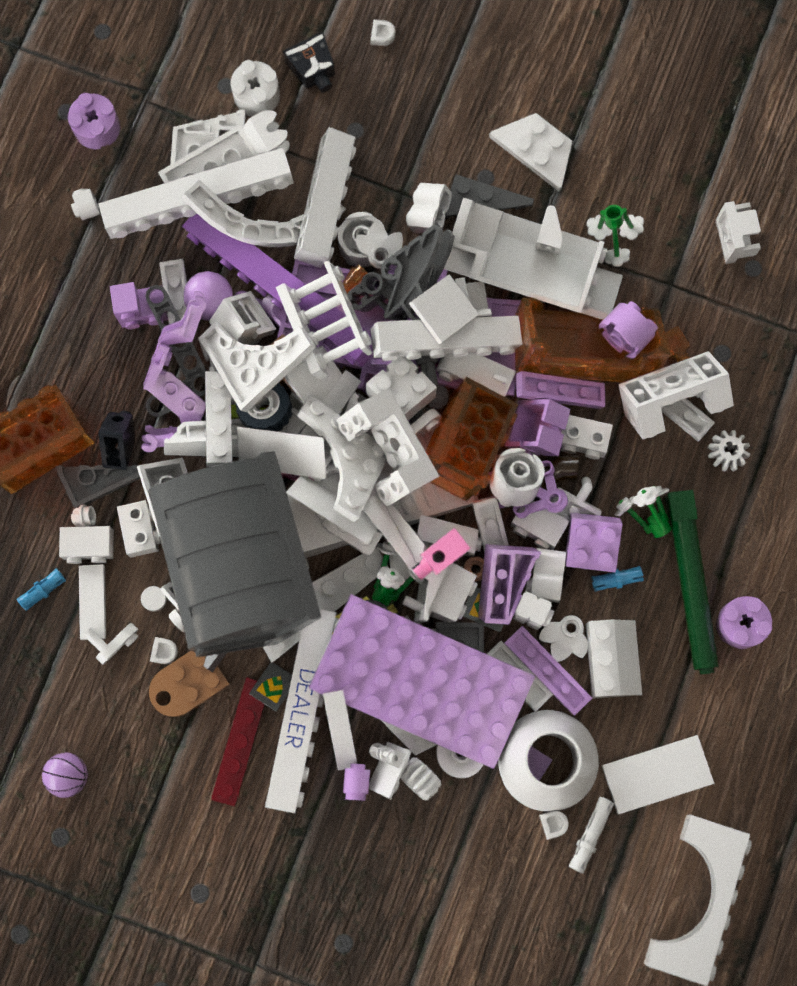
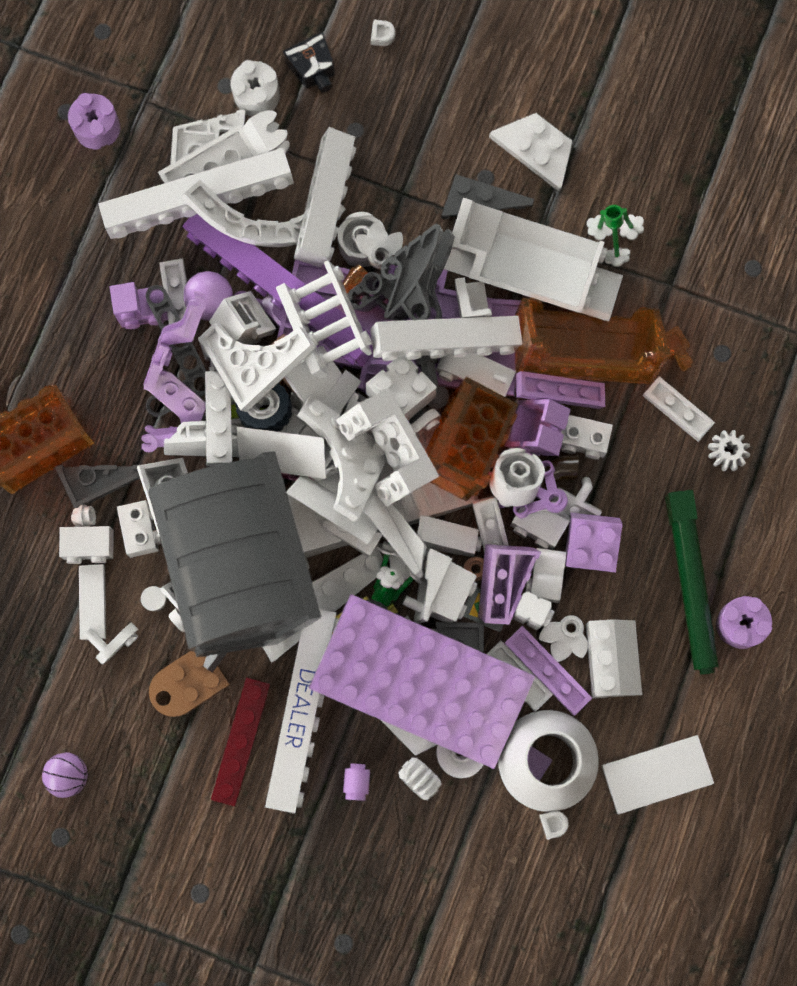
dark azure pin [17,568,66,611] -> none
white plate [71,189,101,221] -> none
black torso [98,411,135,470] -> none
white tile [150,637,178,664] -> none
dark grey sticker [249,662,292,711] -> none
white sticker [323,690,357,770] -> none
white hinge [369,742,412,799] -> none
white brick [406,183,452,234] -> none
white tile [409,274,479,344] -> none
bright pink torso [412,528,470,580] -> none
white tile [535,206,563,255] -> none
white pin [568,797,615,874] -> none
dark azure pin [591,566,644,592] -> none
lavender brick [599,301,658,358] -> none
plant [615,486,672,538] -> none
white plate [618,351,734,439] -> none
white arch [644,815,752,986] -> none
white panel [716,201,761,264] -> none

